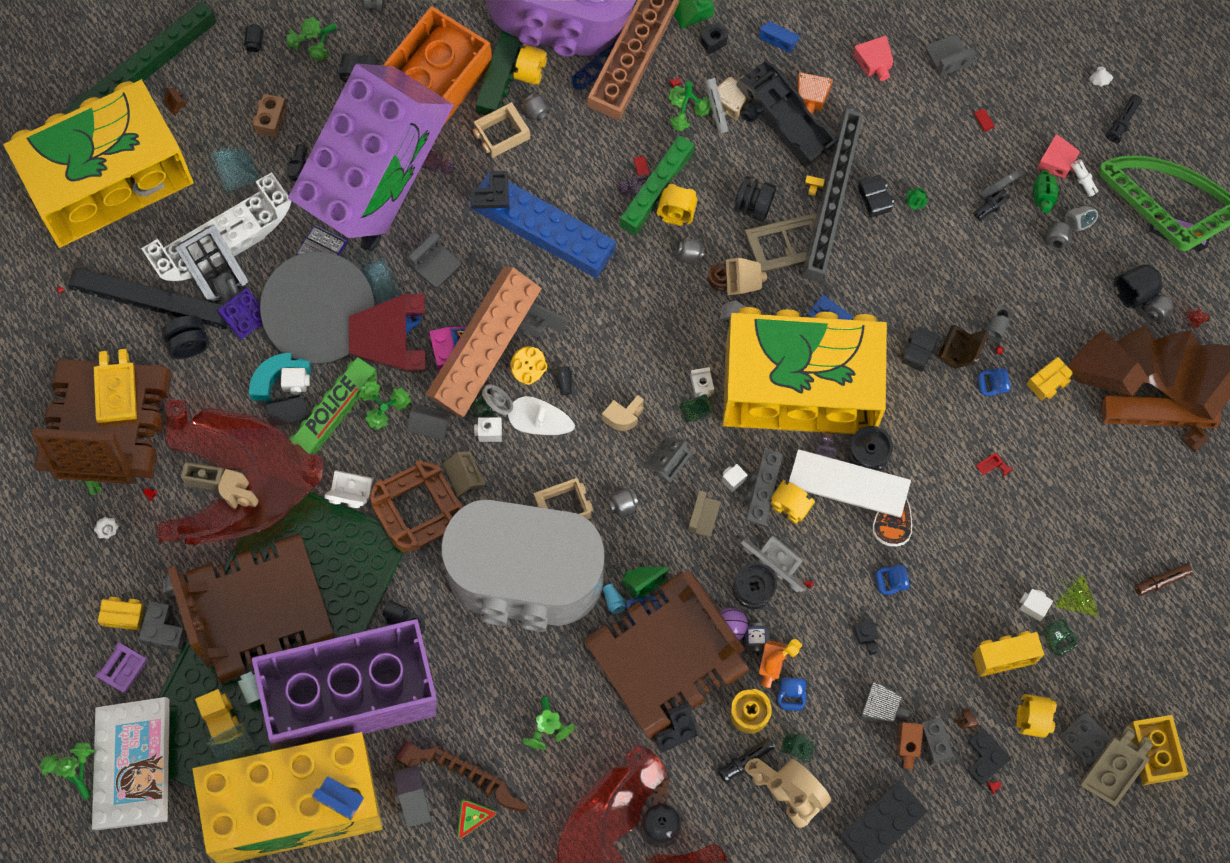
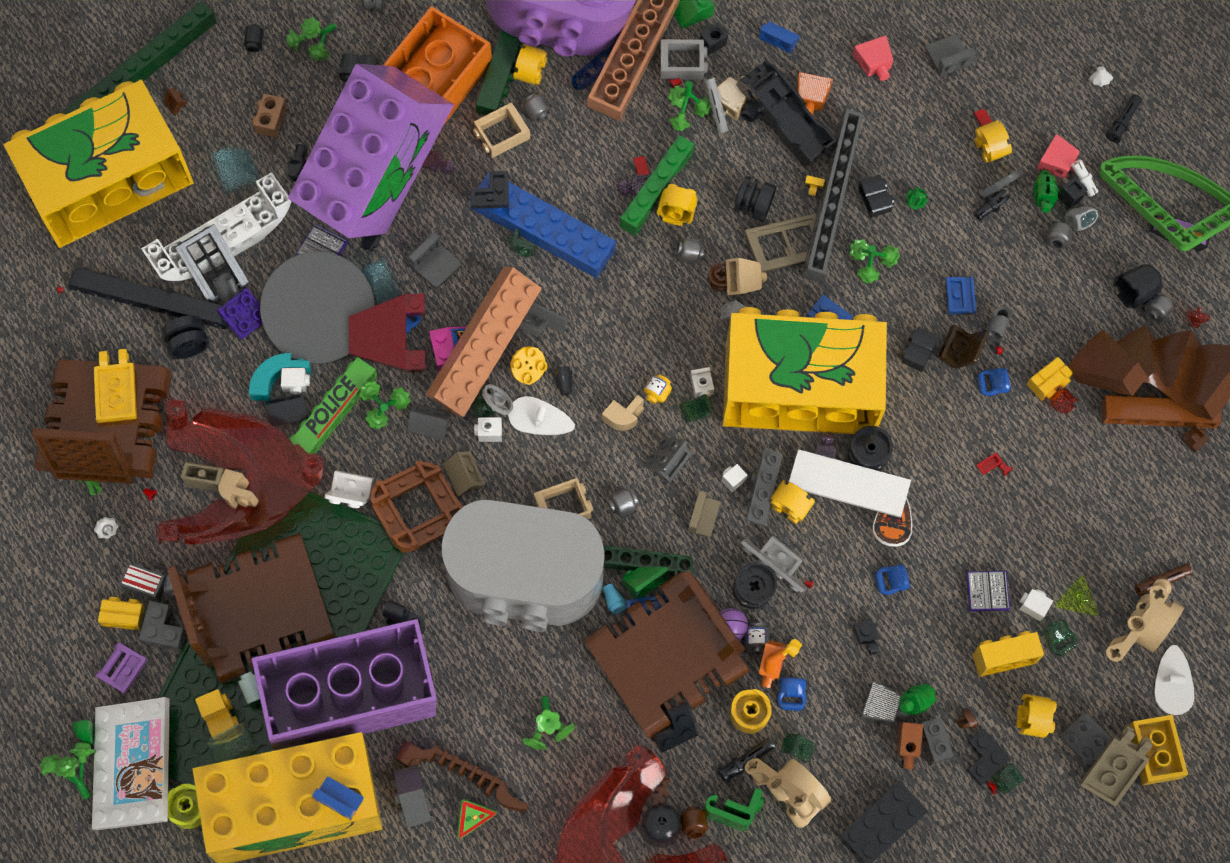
none -> green brick [72,720,95,746]
none -> brick [119,562,166,602]
none -> neon yellow brick [168,784,201,829]
none -> clear green bracket [509,229,535,257]
none -> dark green beam [604,546,694,576]
none -> yellow head [644,374,672,404]
none -> light grey window [660,39,708,80]
none -> reddish brown head [680,806,709,839]
none -> green piece [703,788,765,831]
none -> bright green plant [849,239,900,284]
none -> green piece [899,684,936,715]
none -> blue plate [945,277,976,315]
none -> light grey tile [966,571,1010,612]
none -> yellow brick [974,120,1012,163]
none -> clear green bracket [992,763,1025,795]
none -> clear red plate [1050,388,1077,415]
none -> black brick [1058,176,1088,209]
none -> tan piece [1106,578,1184,662]
none -> white shield [1154,645,1194,715]

